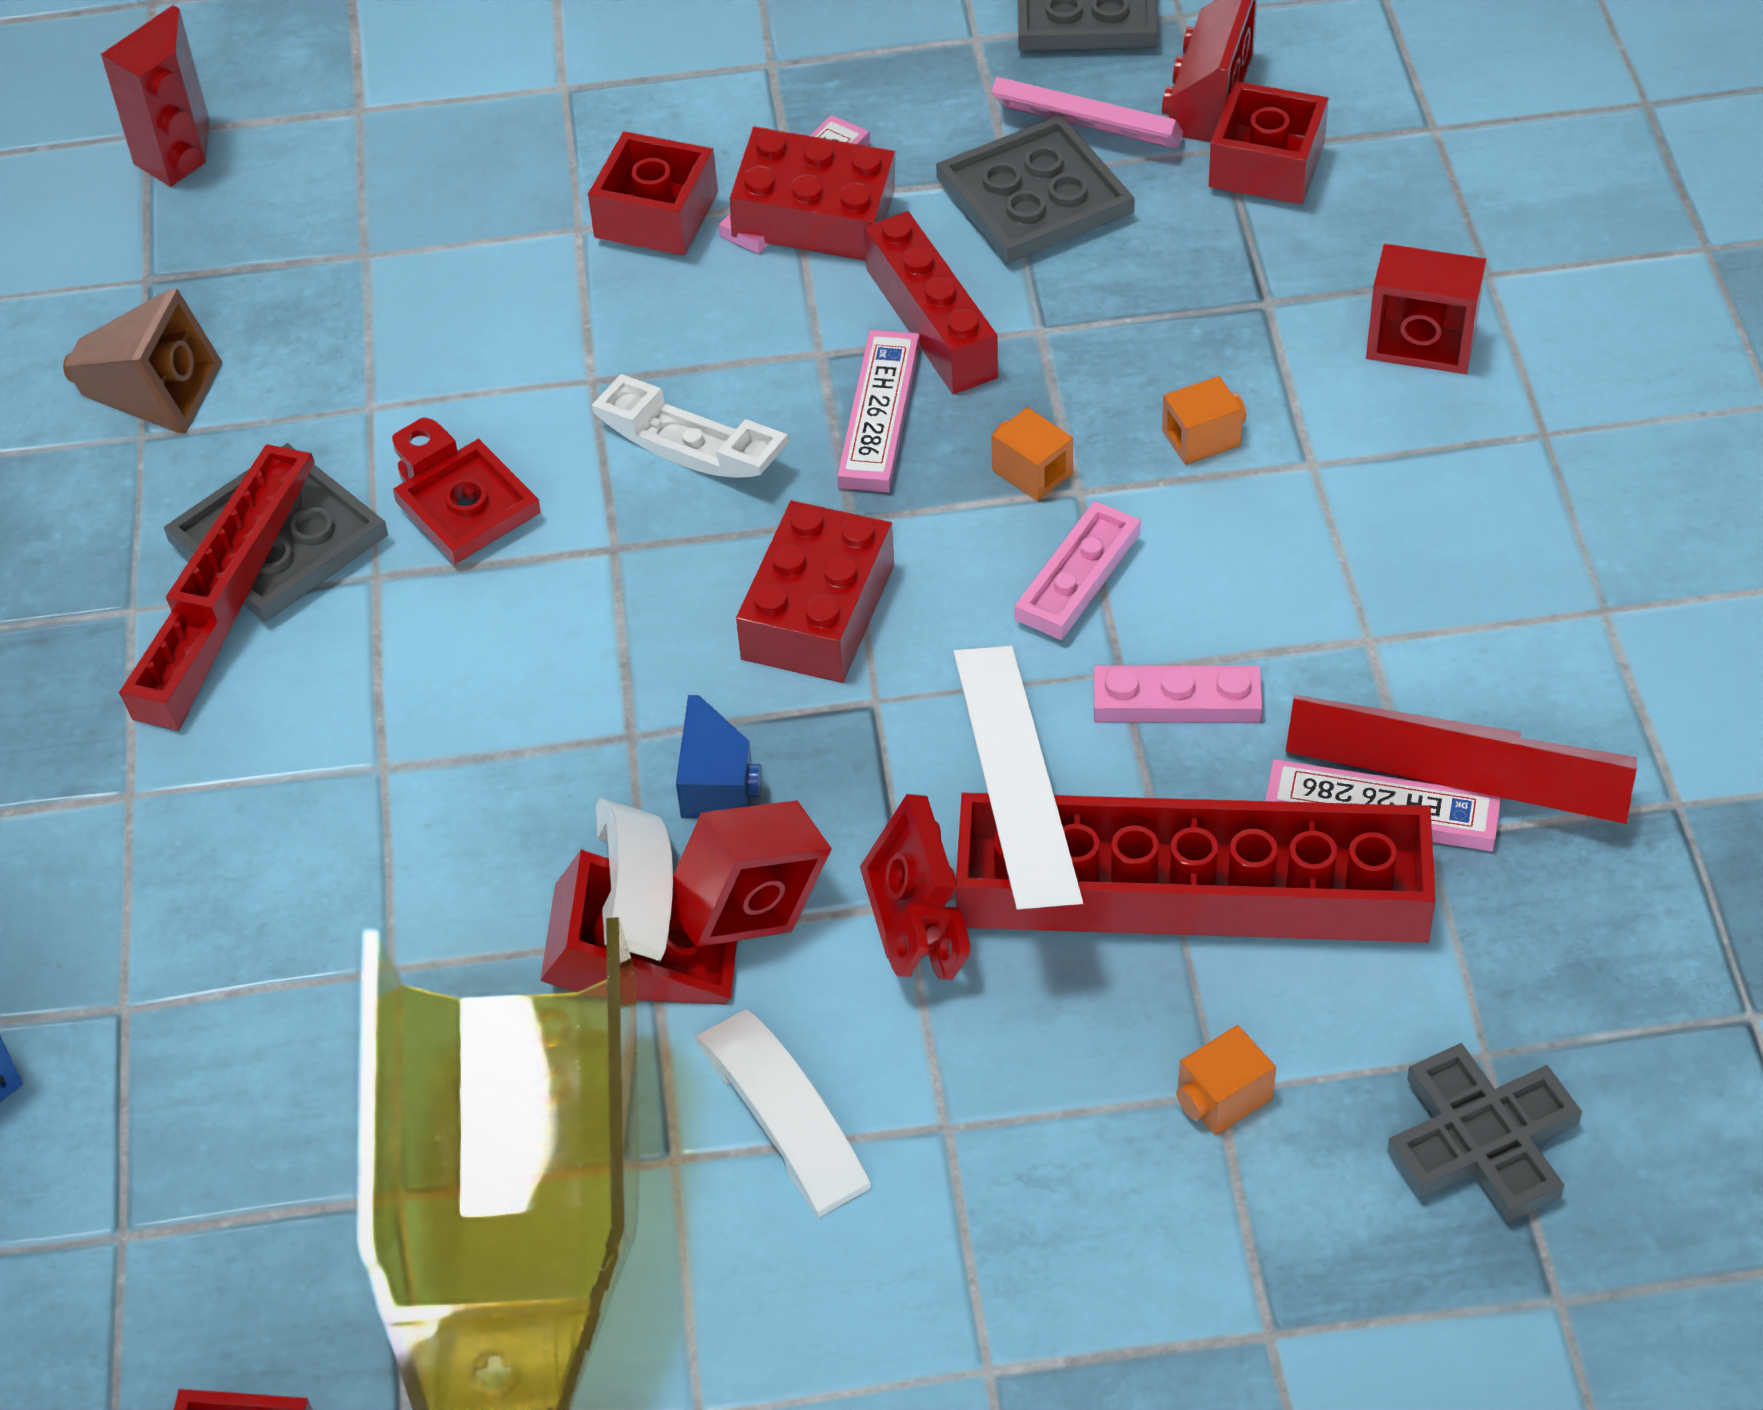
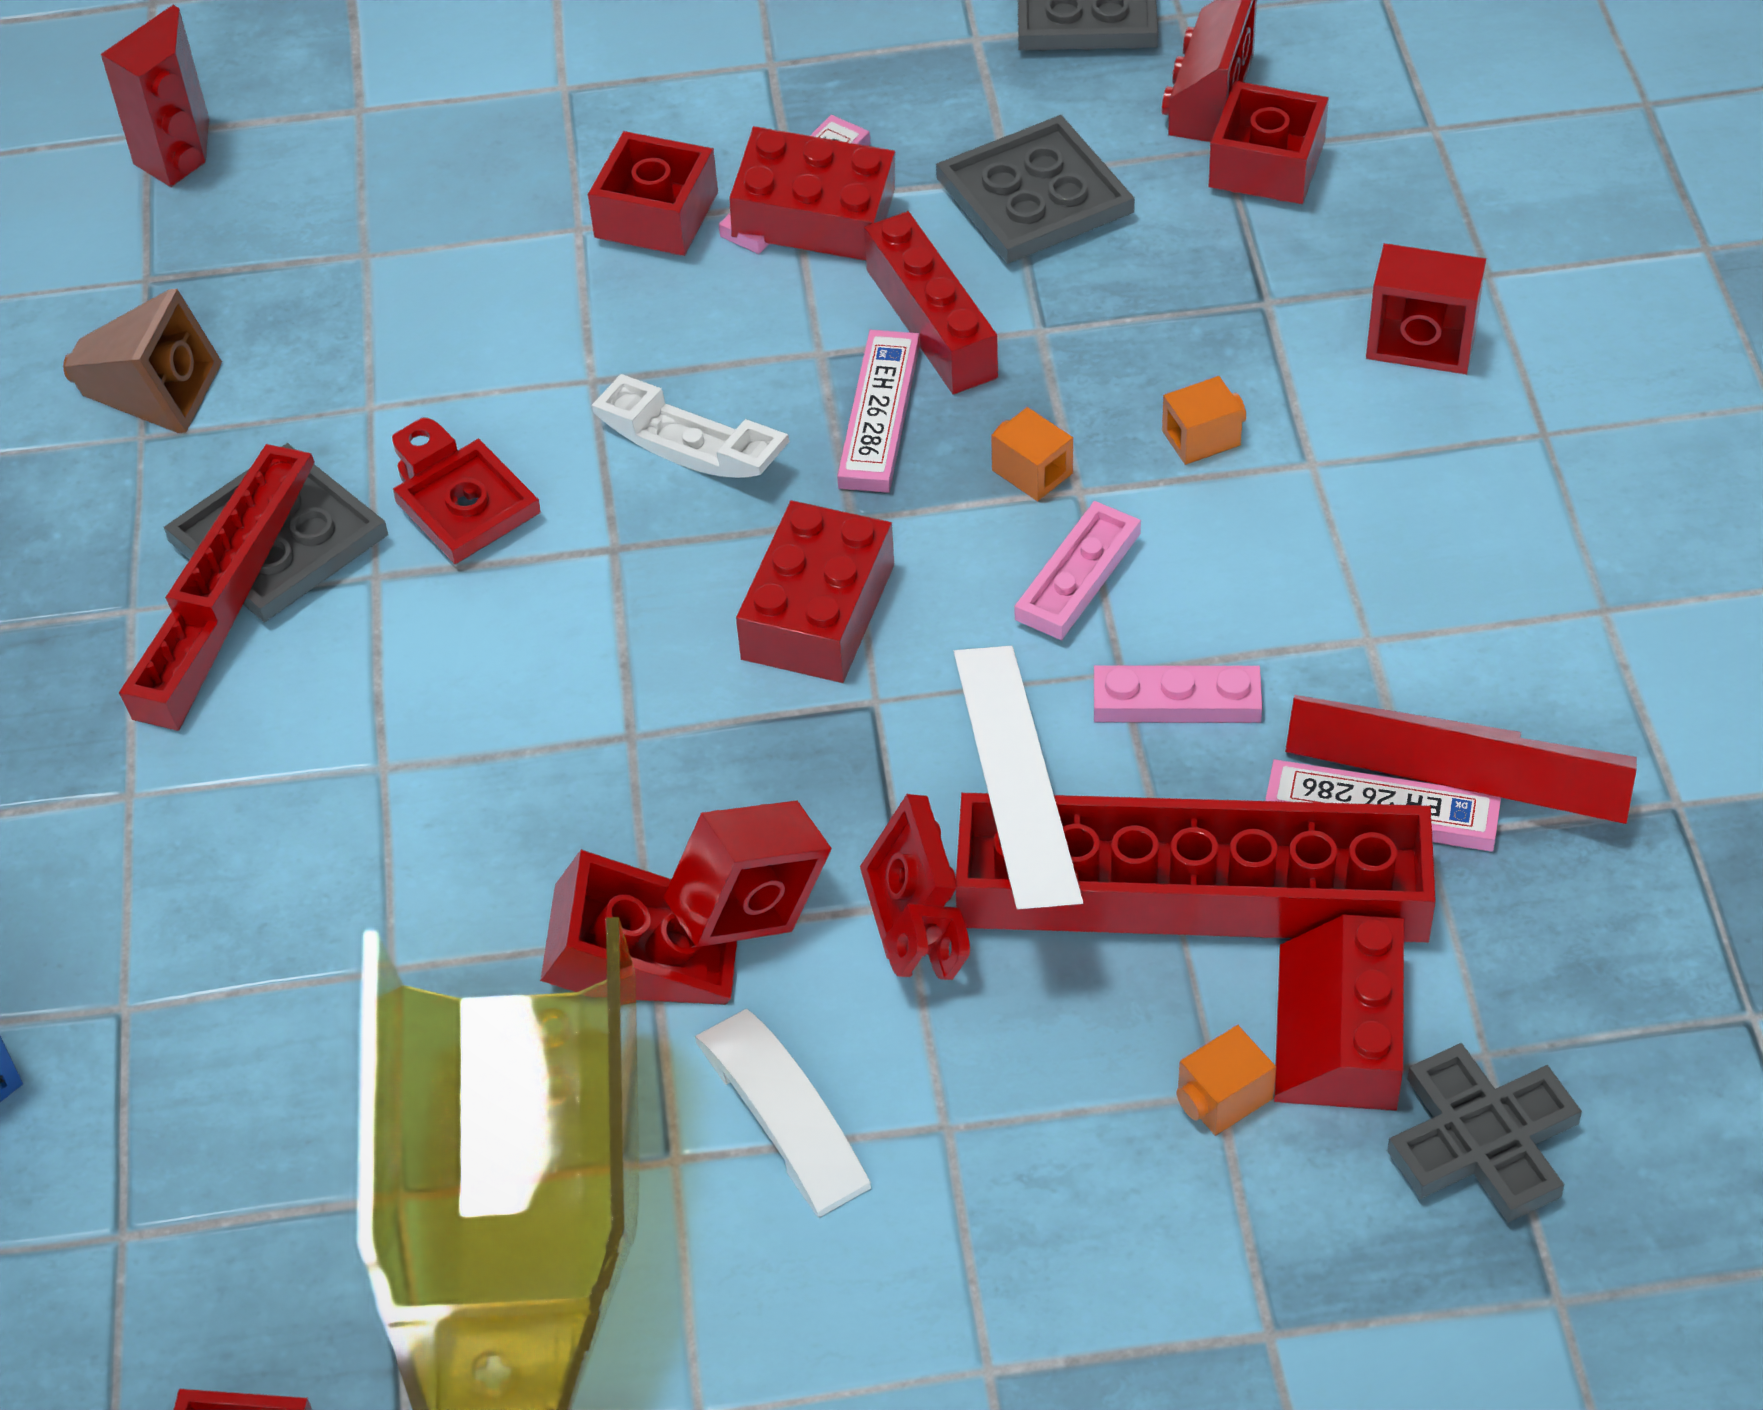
white slope [595,798,673,961] -> none
blue slope [676,695,762,818] -> none
bright pink tile [992,76,1184,149] -> none
none -> red slope [1274,915,1404,1111]

